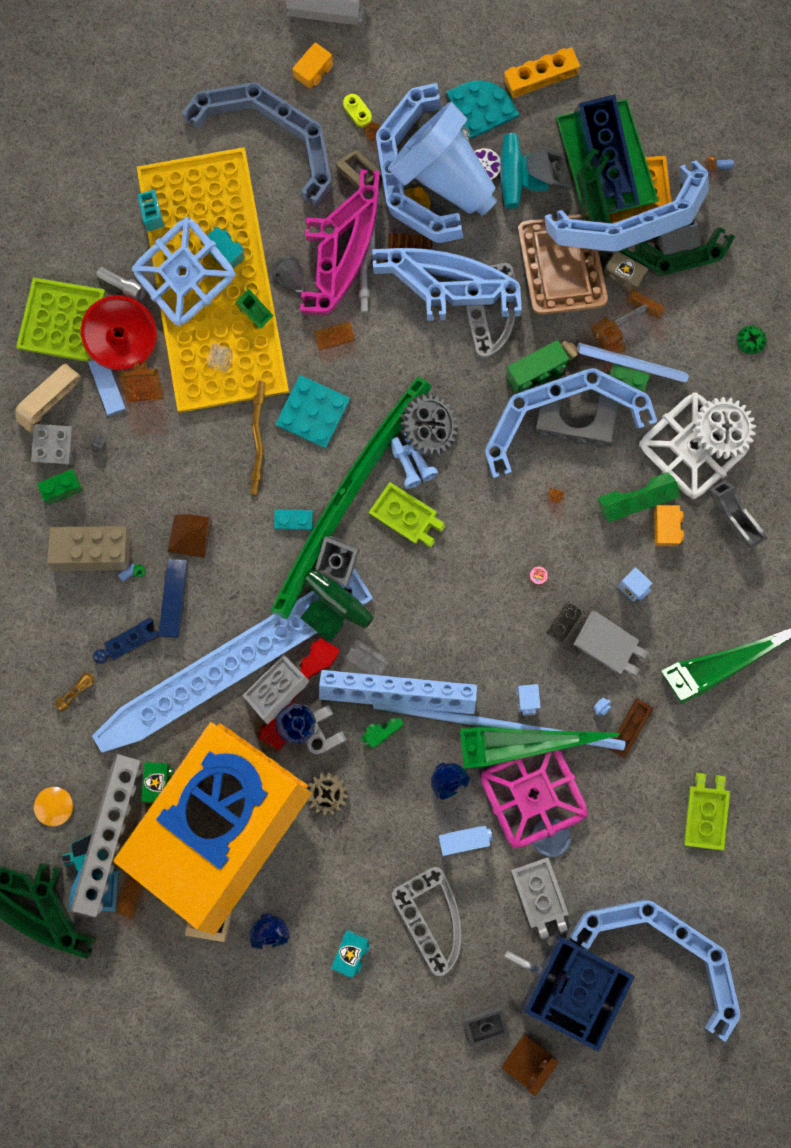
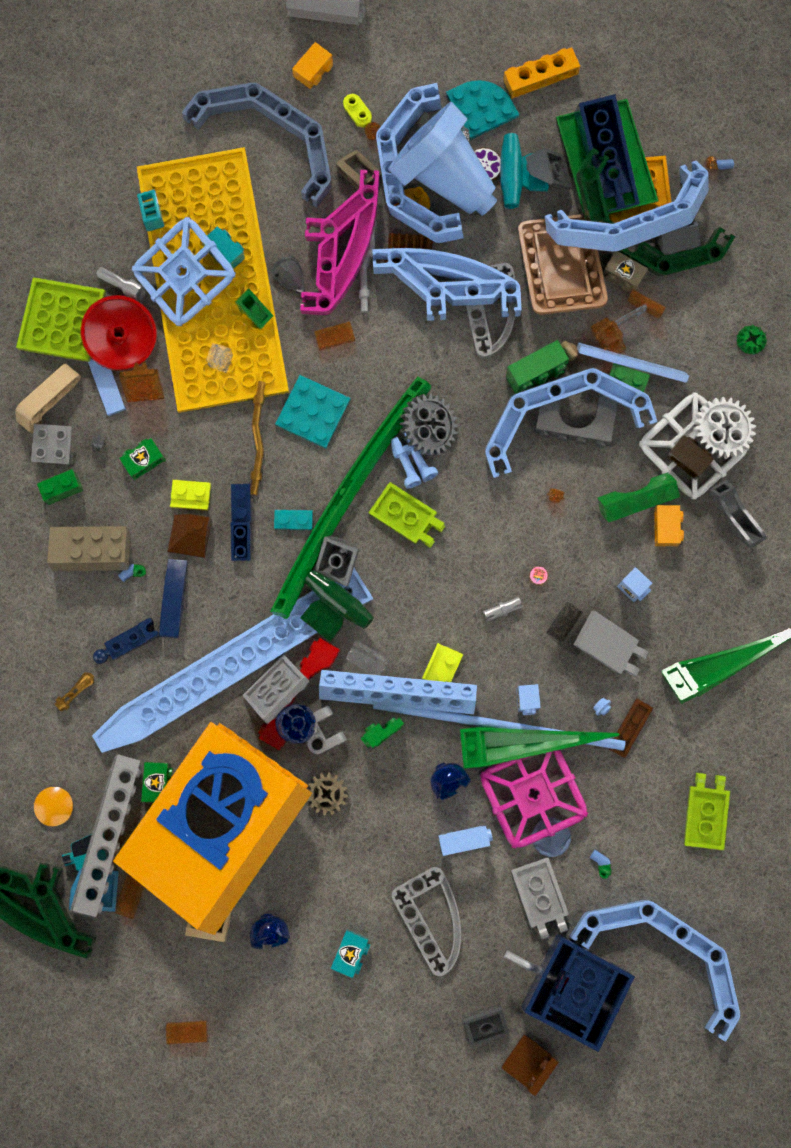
none -> green brick [119,438,166,481]
none -> clear orange plate [166,1020,208,1044]
none -> neon yellow plate [170,480,211,511]
none -> dark blue slope [231,484,252,561]
none -> neon yellow plate [422,643,463,682]
none -> light grey pin [483,596,523,623]
none -> arm [589,849,612,879]
none -> dark brown brick [666,435,714,480]

